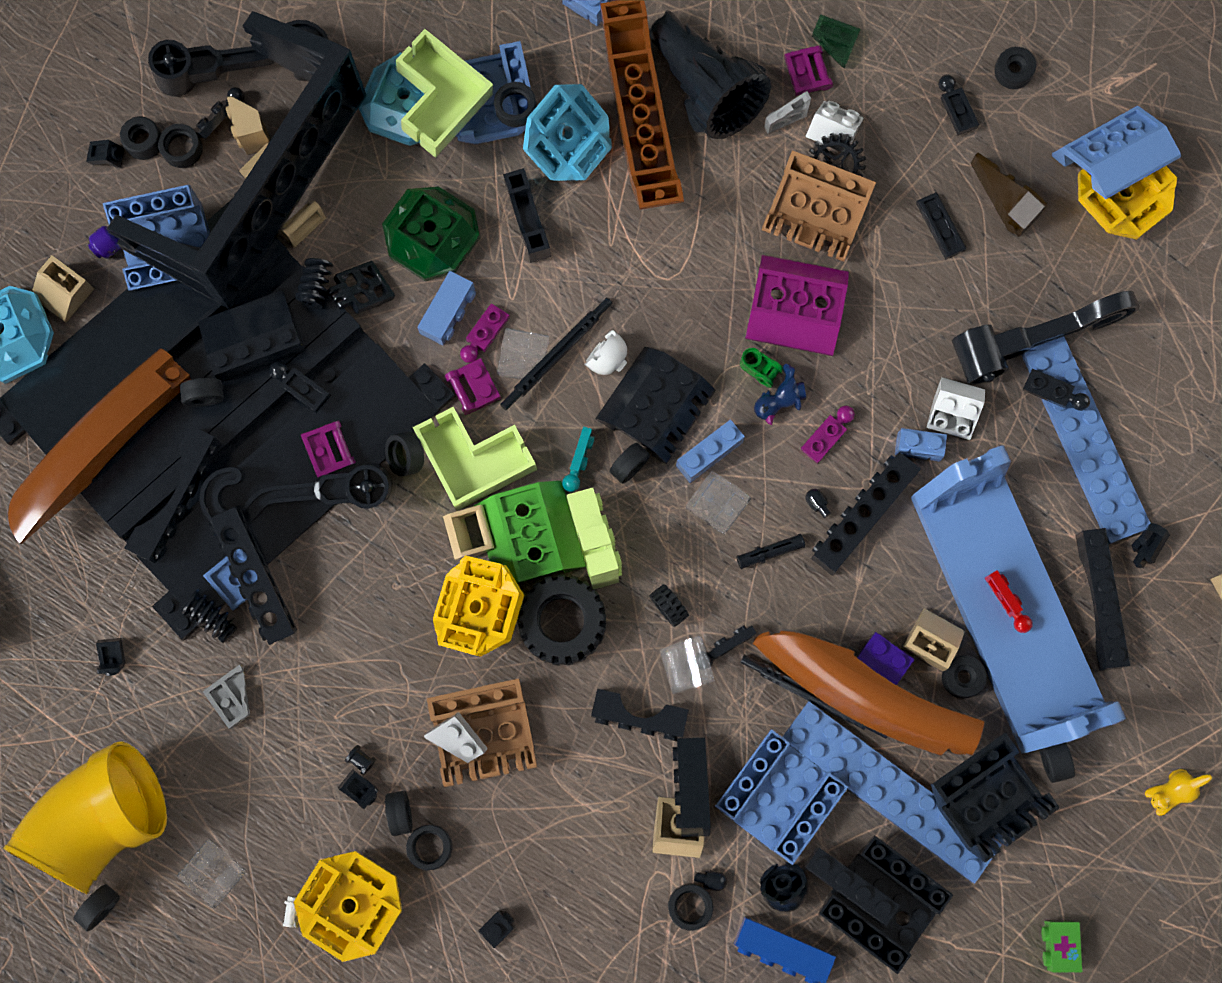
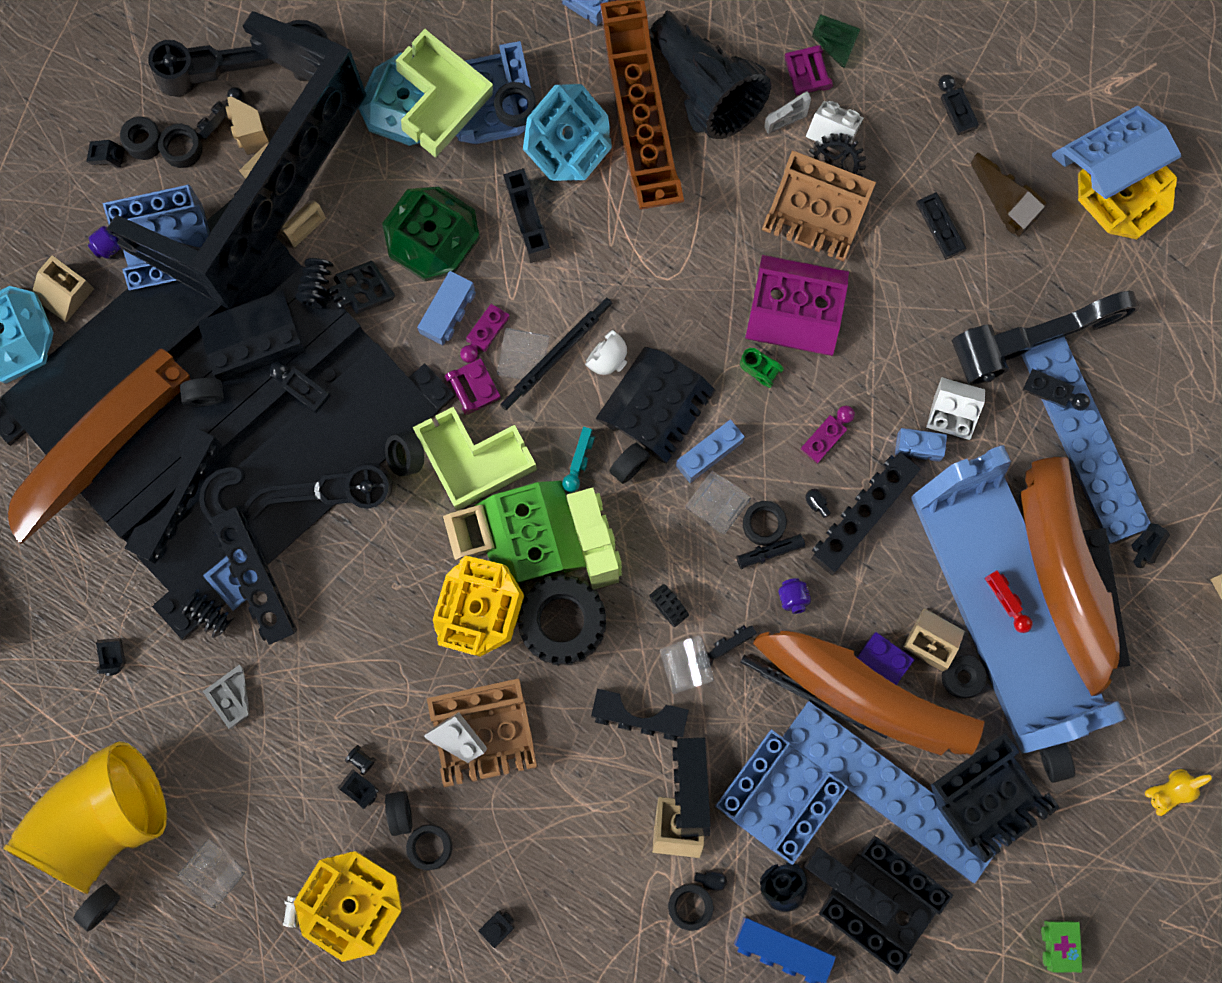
black piece [218,624,237,643] -> none
magenta plate [301,421,356,477] -> none
dark blue animal [754,364,806,425] -> none
black tyre [994,47,1036,89] -> none
none -> black tyre [742,501,787,546]
none -> dark purple head [778,578,811,614]
none -> dark orange slope [1021,457,1120,696]

